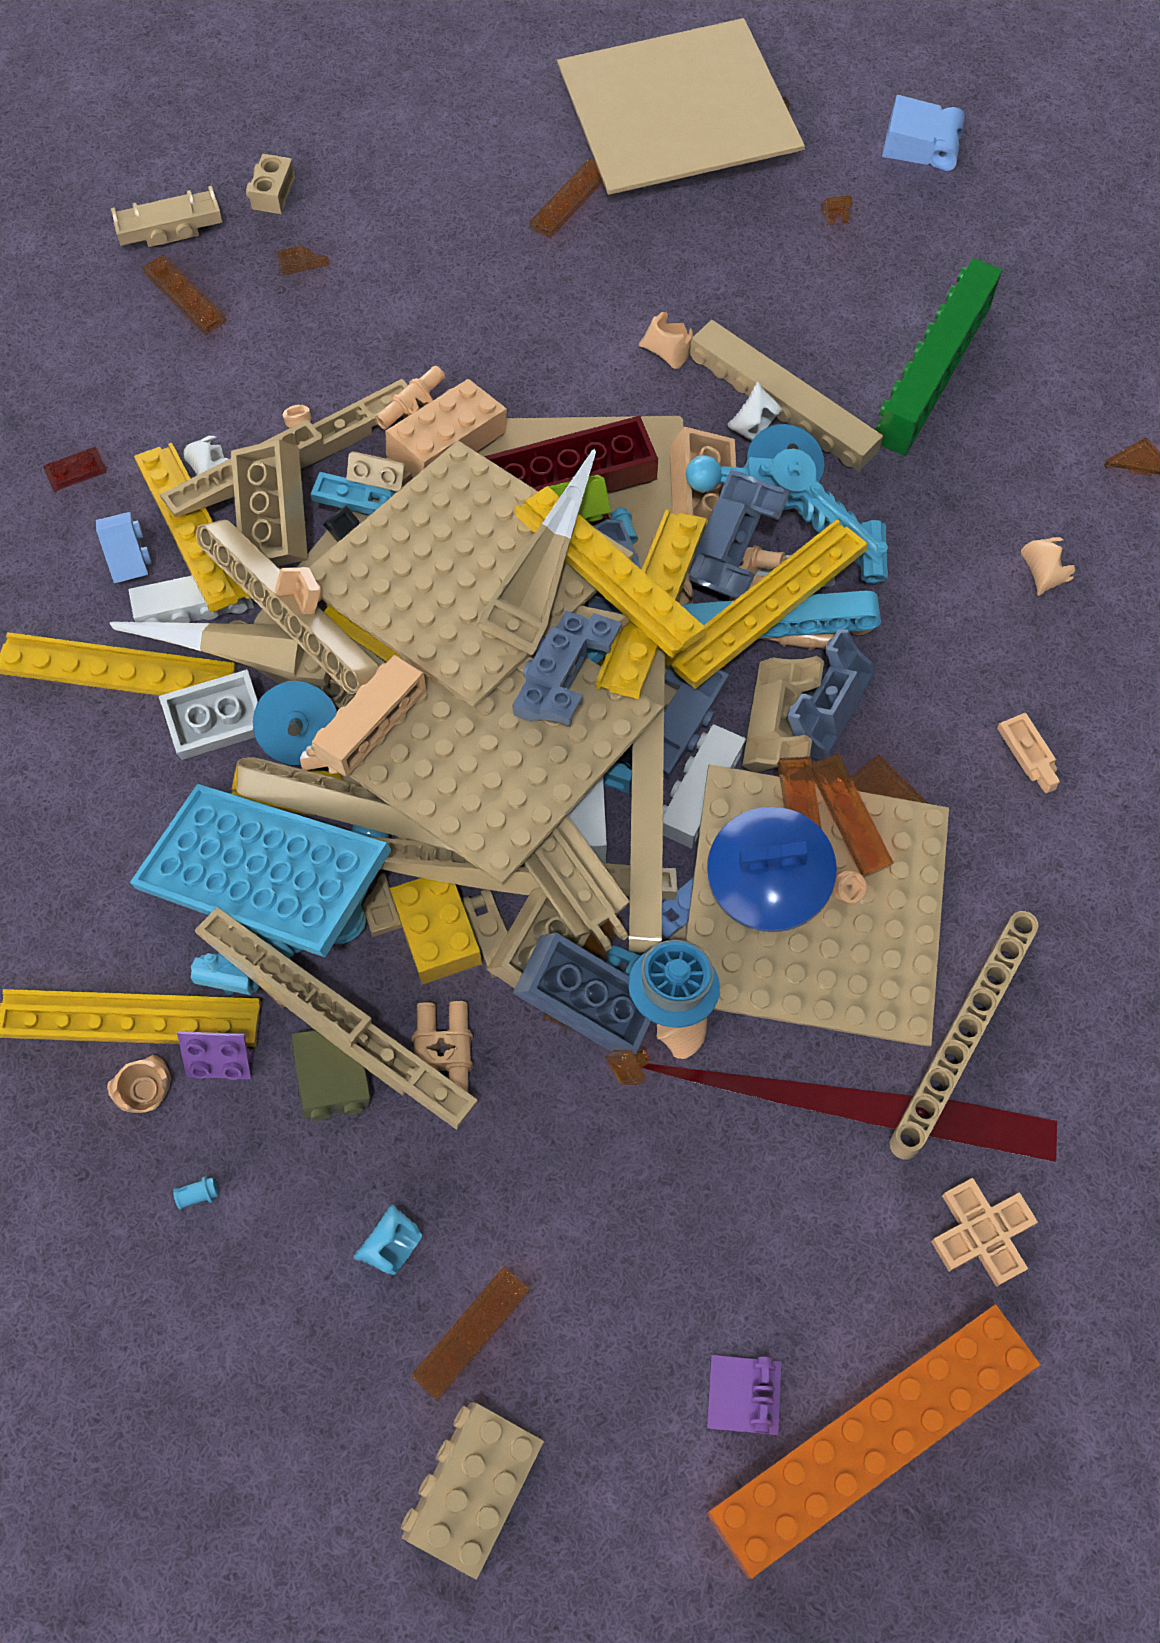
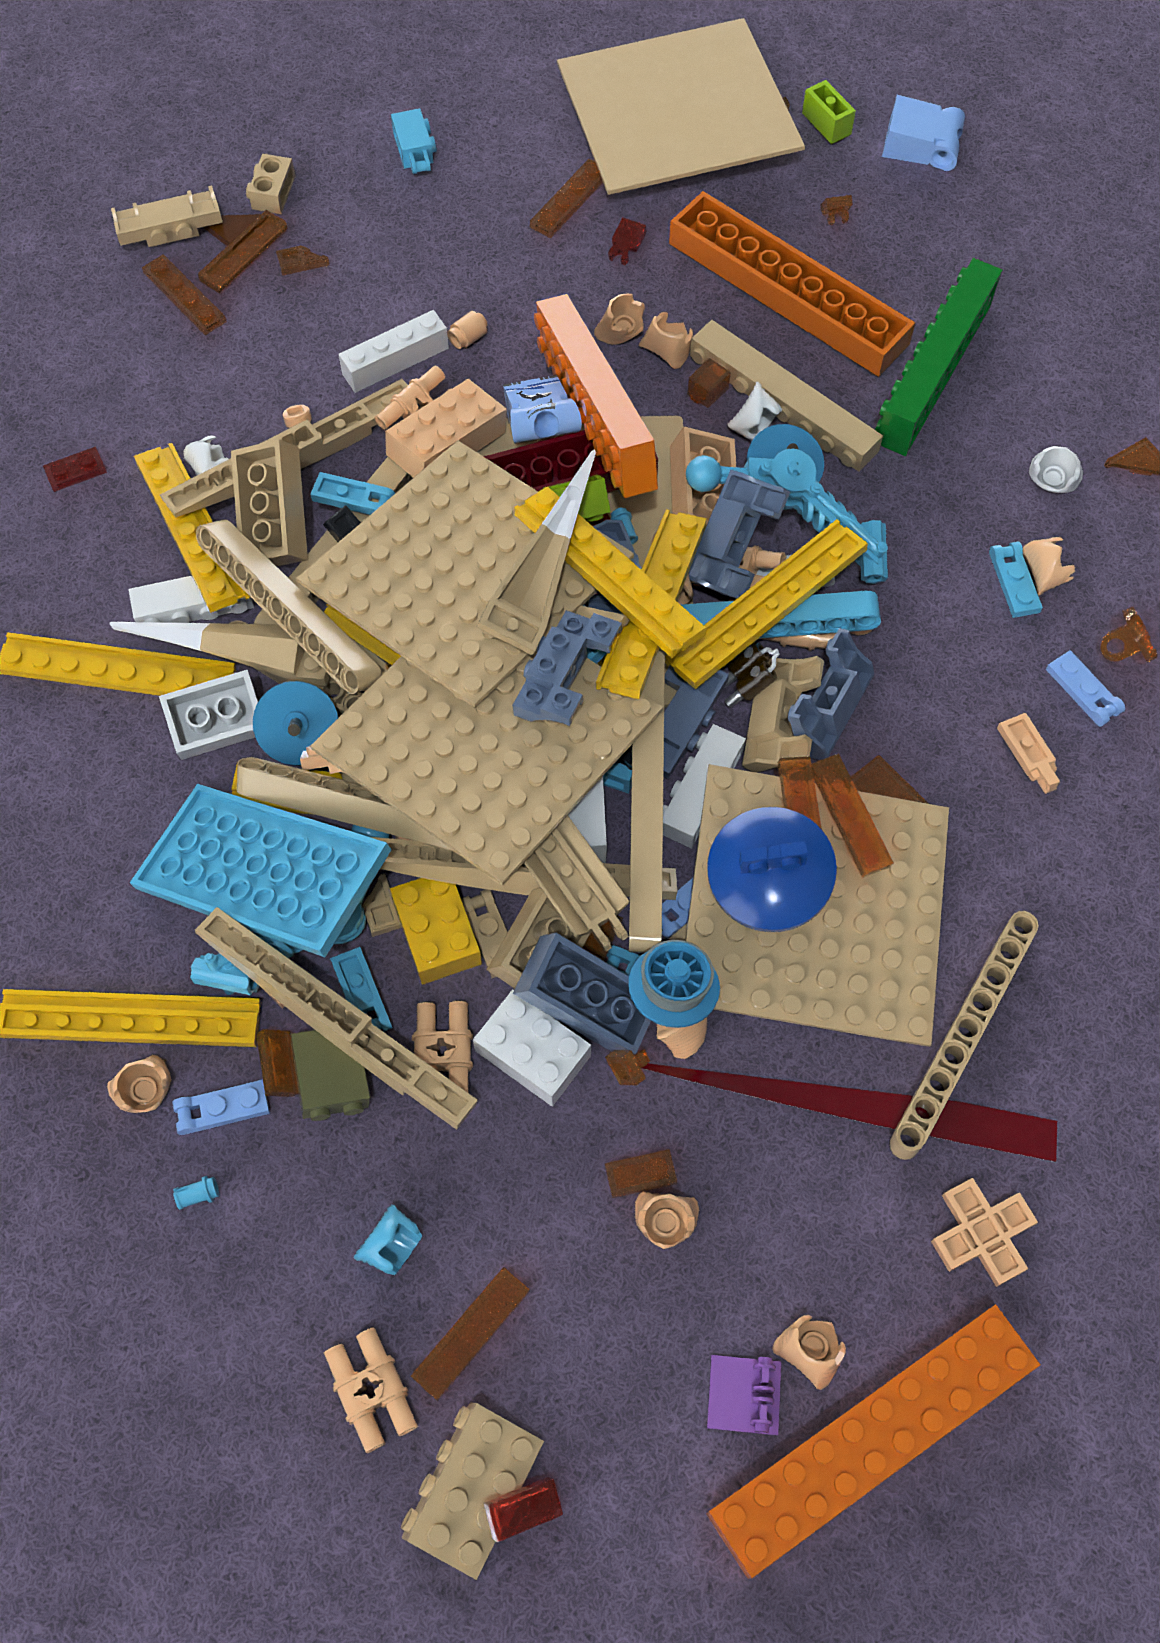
light blue brick [96,512,151,583] -> none
medium lavender hinge [177,1032,253,1080] -> none
light nougat bracket [275,567,322,614] -> none
light nougat brick [312,655,427,777] -> none
tan bracket [346,451,412,492] -> none
light nougat tile [833,870,866,903] -> none
none -> light blue plate [172,1079,270,1135]
none -> clear orange plate [198,210,287,293]
none -> reddish brown tile [203,214,266,249]
none -> clear orange plate [256,1029,299,1097]
none -> light nougat pin [324,1327,418,1453]
none -> medium azure plate [330,947,392,1032]
none -> white brick [338,310,449,393]
none -> medium azure brick [391,108,437,174]
none -> light nougat brick [447,311,487,349]
none -> white brick [473,989,591,1107]
none -> clear red plate [483,1477,563,1542]
none -> light blue piece [503,375,582,444]
none -> brick [534,294,658,498]
none -> light nougat hair [594,293,645,345]
none -> clear orange plate [604,1149,677,1199]
none -> clear red plate [608,217,647,266]
none -> light nougat hair [635,1191,699,1249]
none -> orange brick [669,191,915,377]
none -> clear orange brick [687,358,731,408]
none -> dark brown piece [724,642,780,708]
none -> light nougat hair [772,1315,846,1390]
none -> lime brick [802,80,856,144]
none -> medium azure plate [989,541,1043,618]
none -> white hair [1029,446,1083,493]
none -> light blue plate [1046,650,1125,727]
none -> clear orange tile [1100,606,1159,663]

